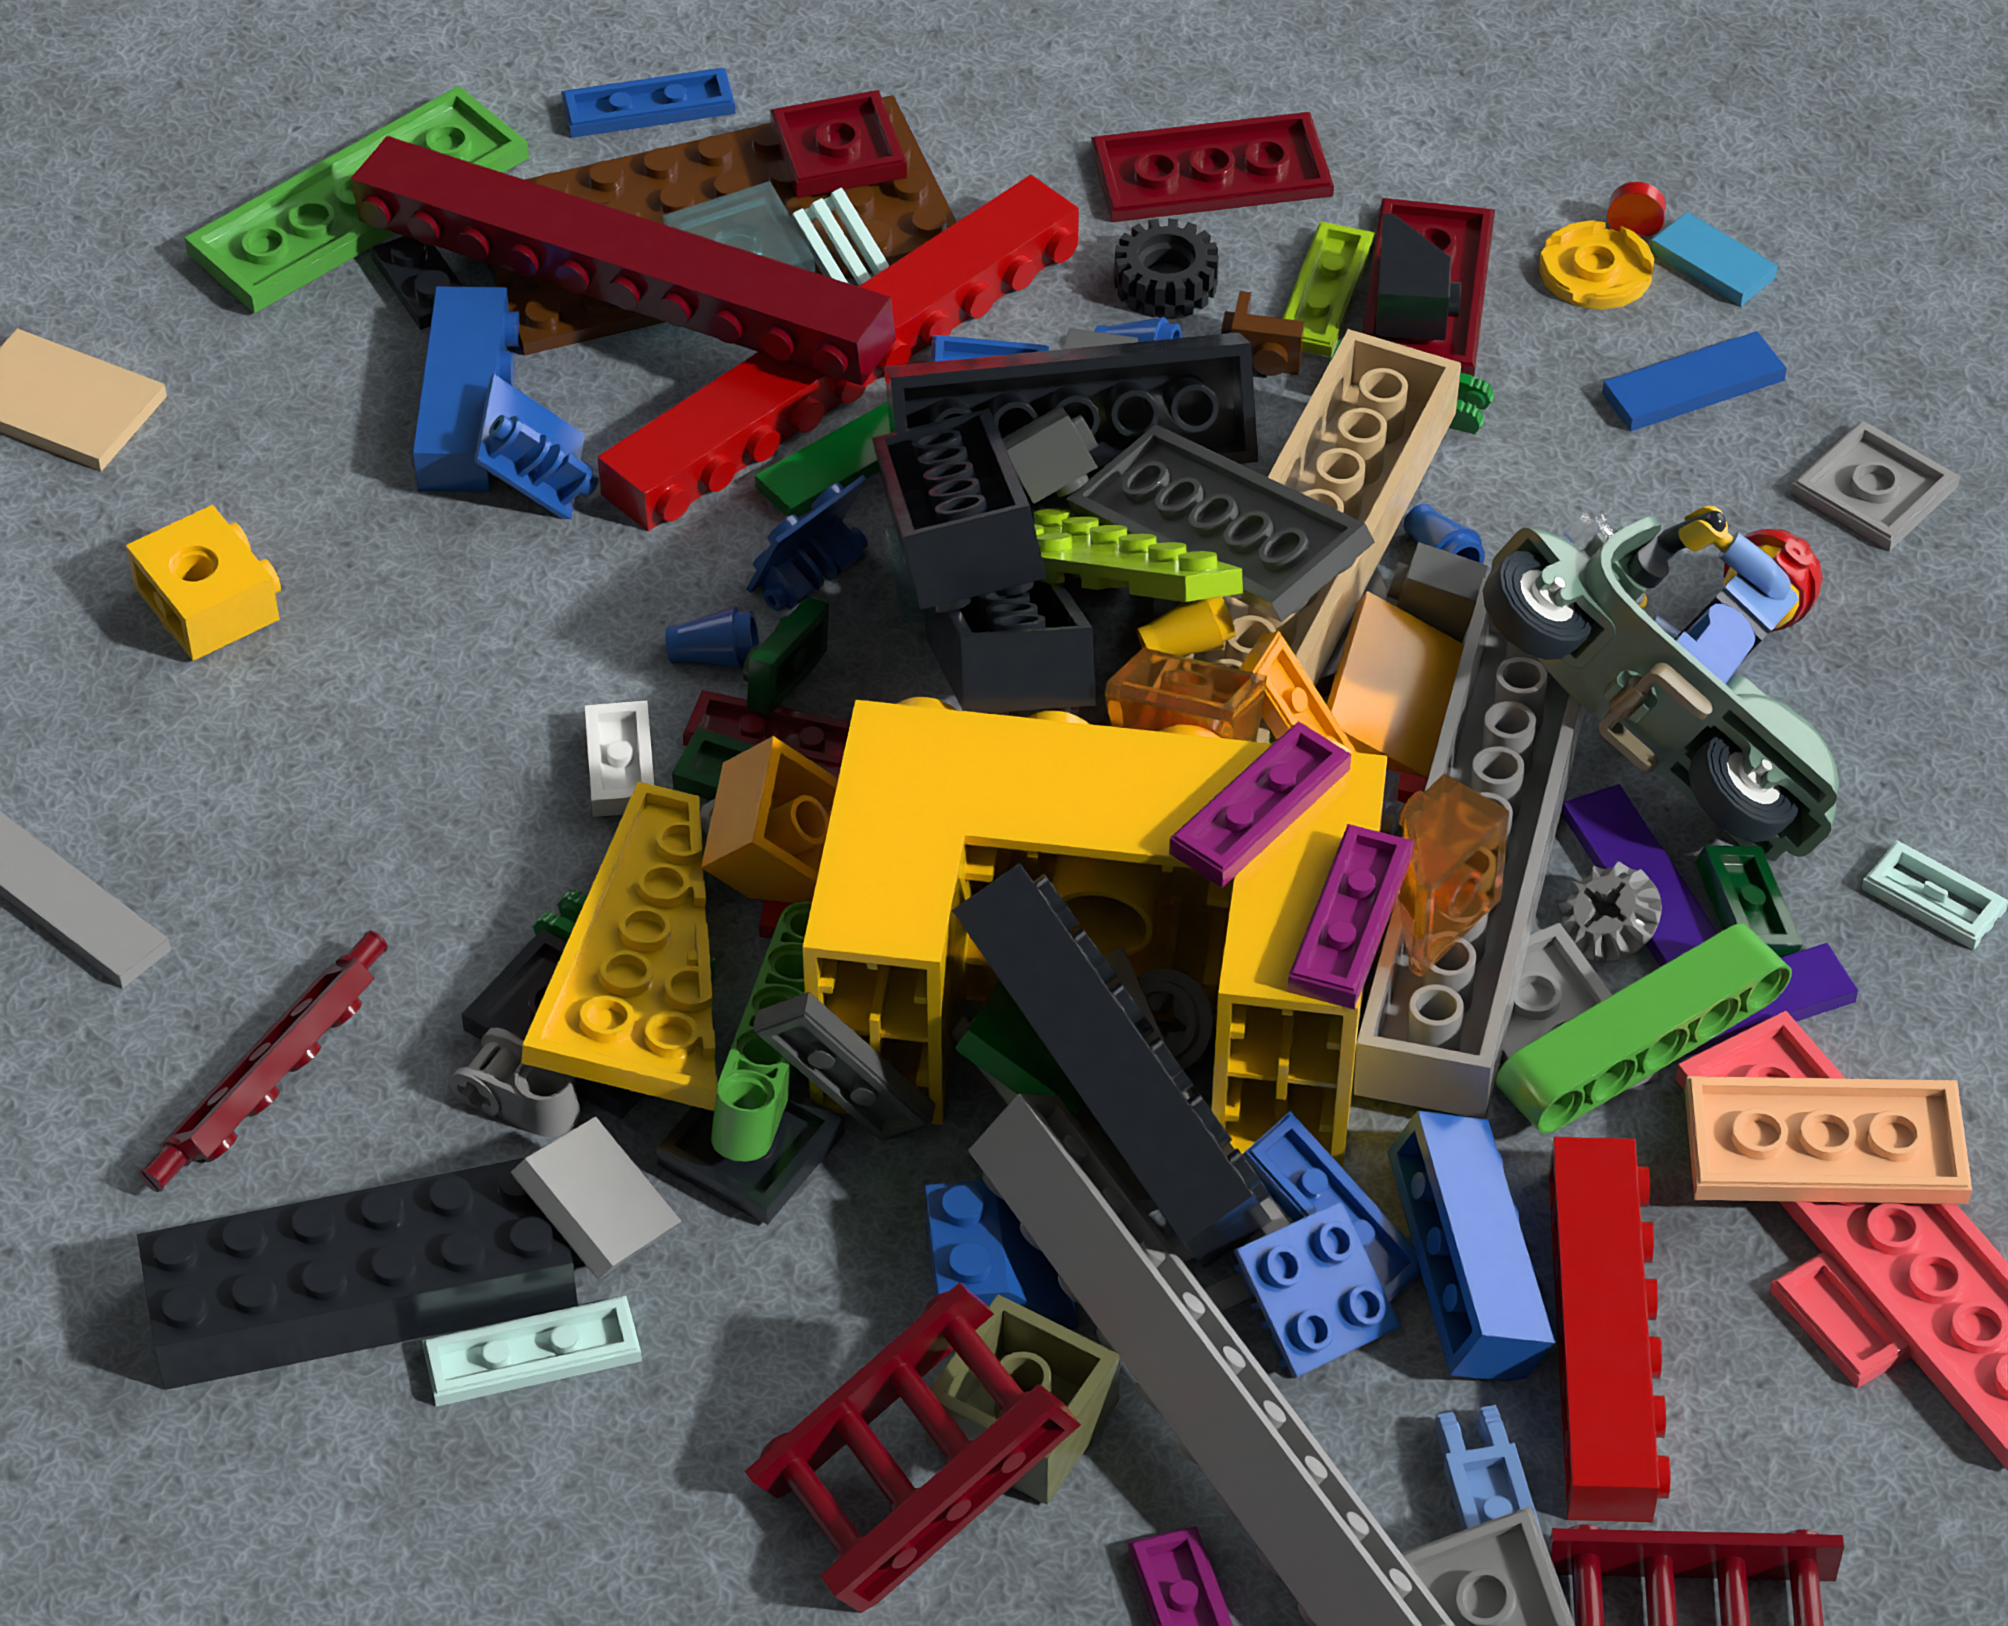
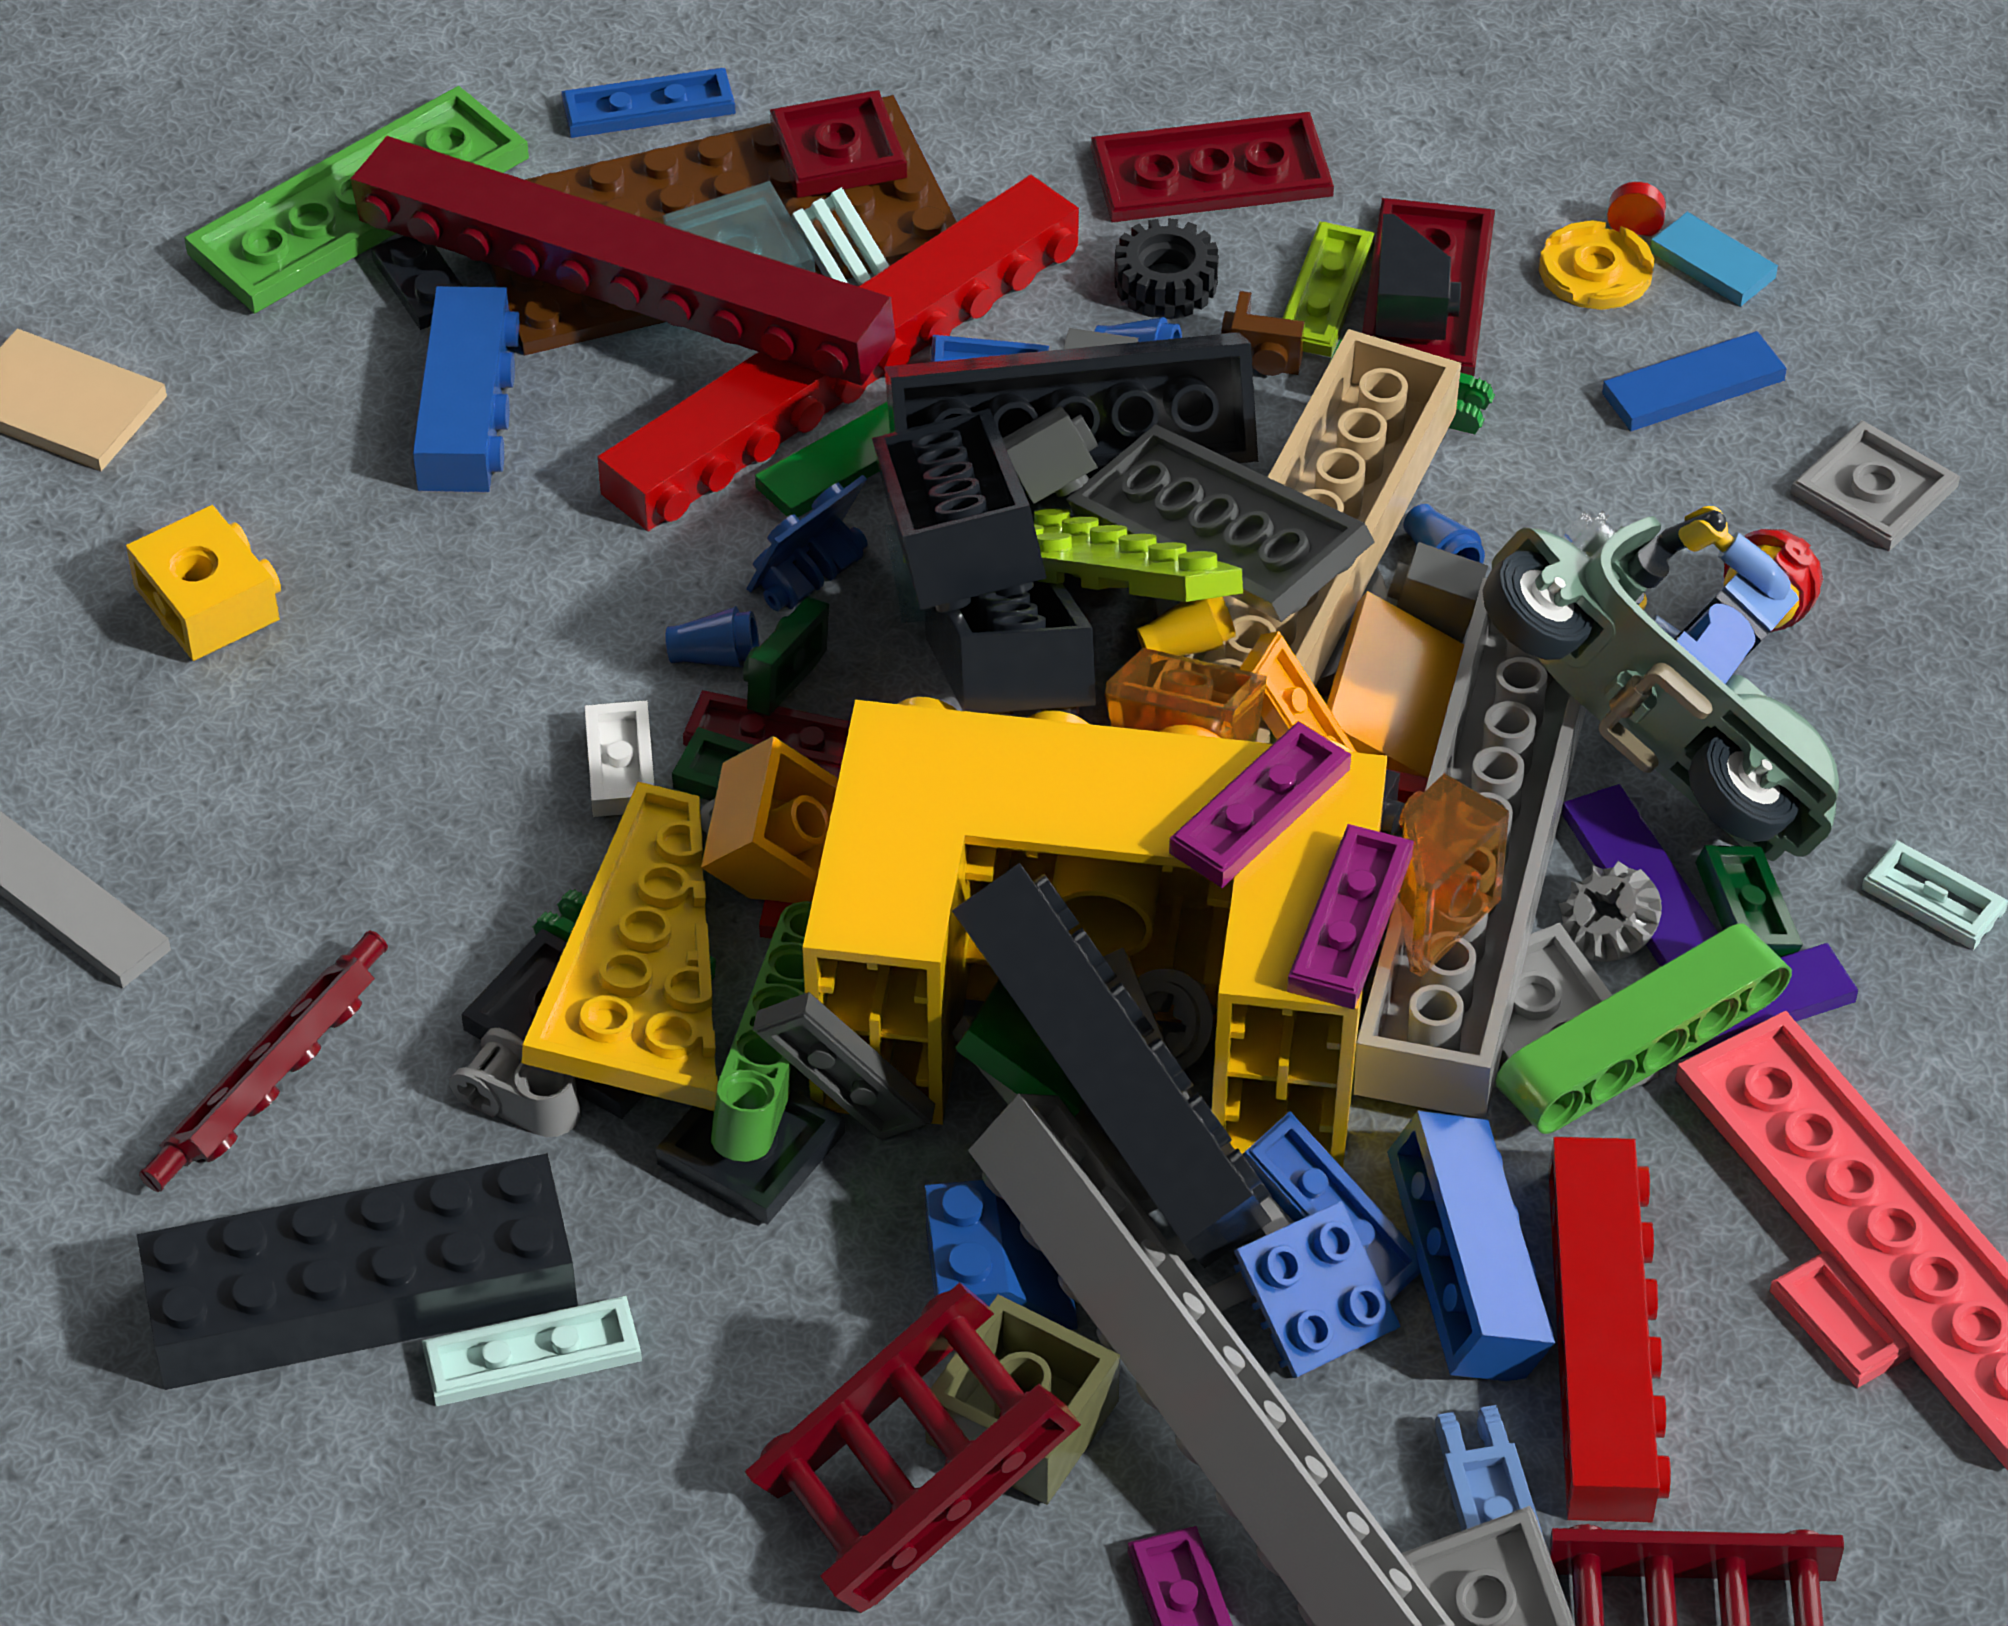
blue hinge [474,374,599,519] -> none
light grey tile [511,1116,681,1280] -> none
light nougat tile [1684,1076,1972,1204] -> none

